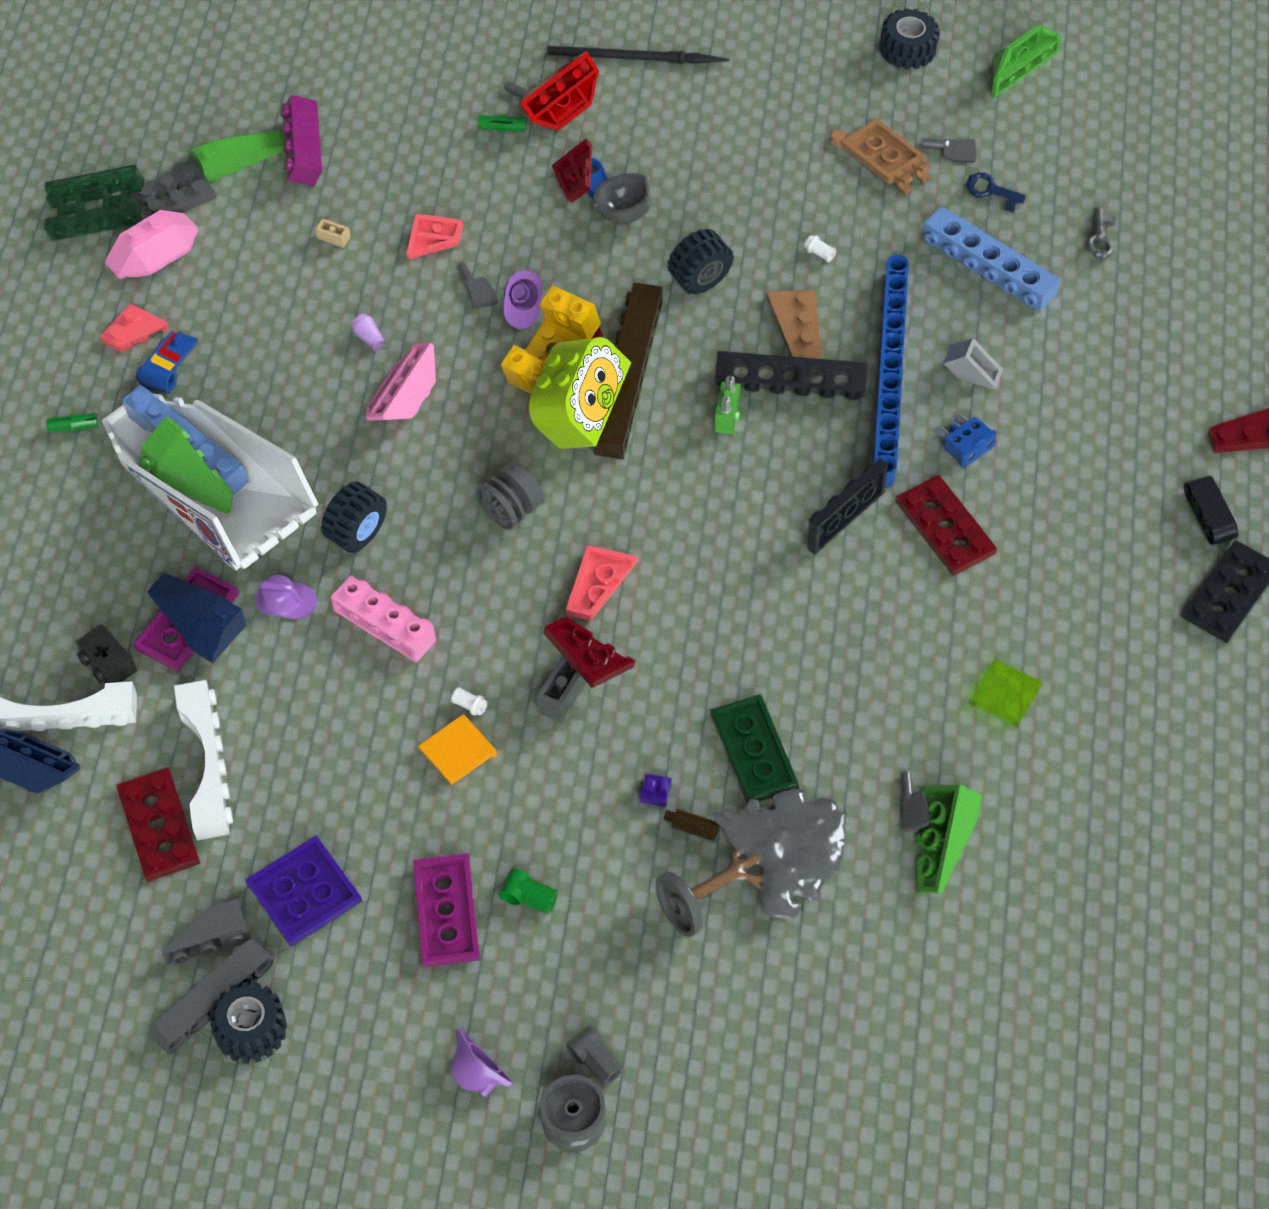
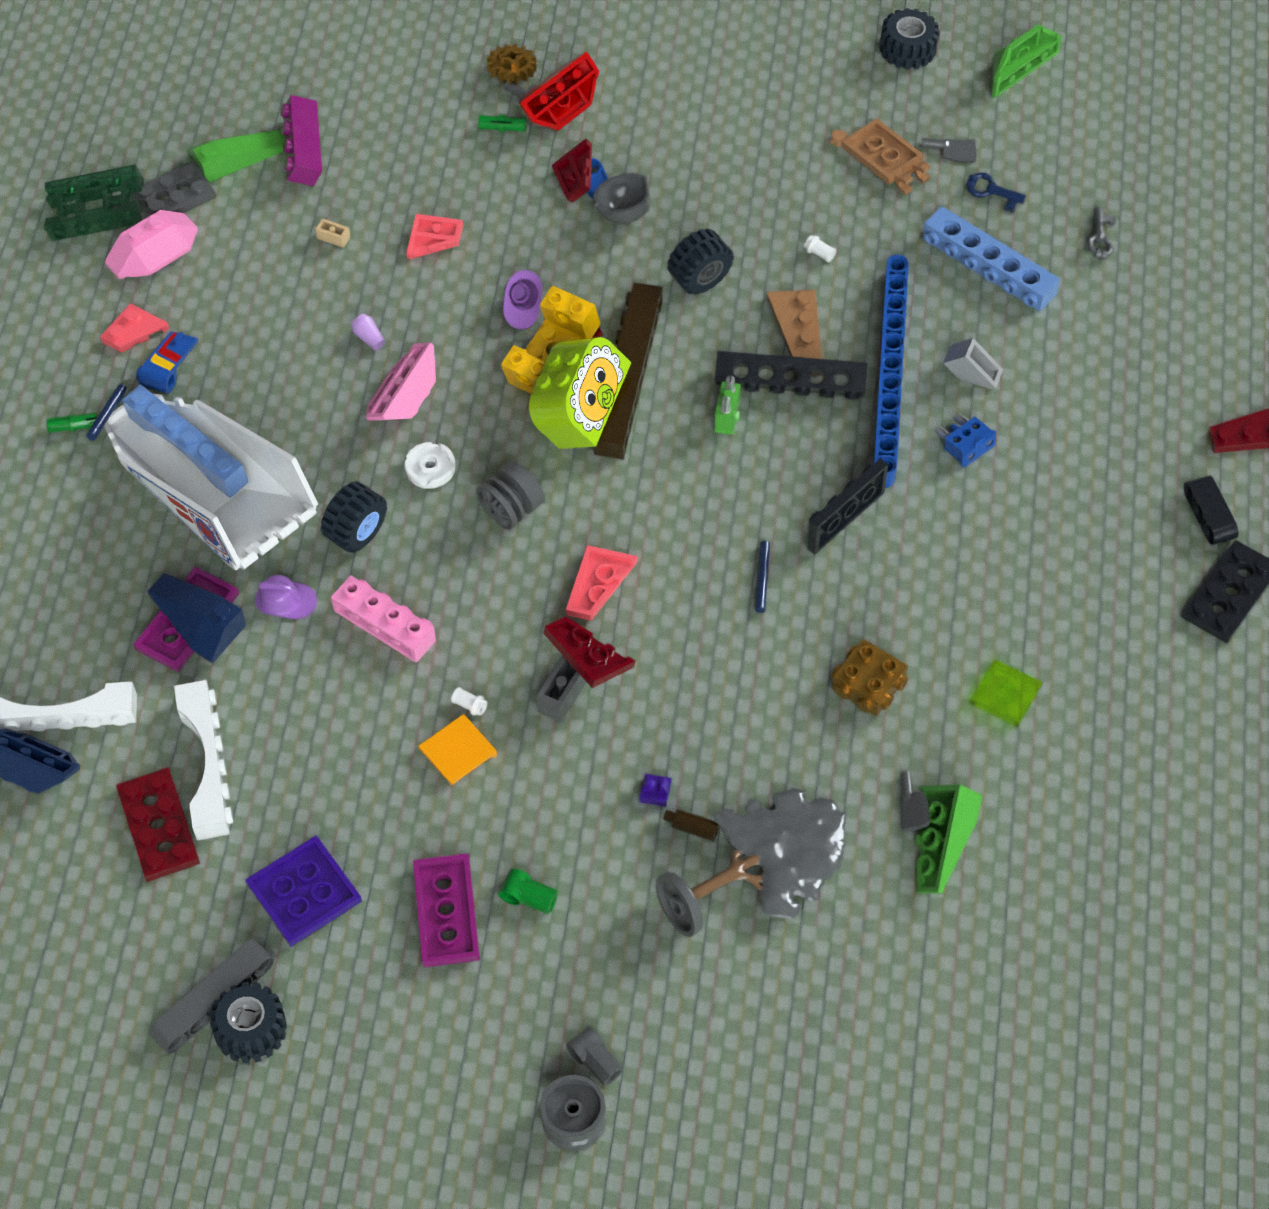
pearl dark grey brick [75,623,137,684] -> none
bright green wedge [139,416,234,514] -> none
dark grey slope [162,898,250,965] -> none
medium lavender hat [451,1029,514,1097] -> none
dark grey piece [457,262,498,309] -> none
black piece [548,46,730,64] -> none
dark green tile [710,694,799,804] -> none
dark red plate [895,474,997,576] -> none
none -> dark blue bar [86,384,127,441]
none -> white plate [404,442,455,488]
none -> pearl gold gear [487,44,537,84]
none -> dark blue bar [755,541,770,613]
none -> pearl gold brick [831,638,909,717]

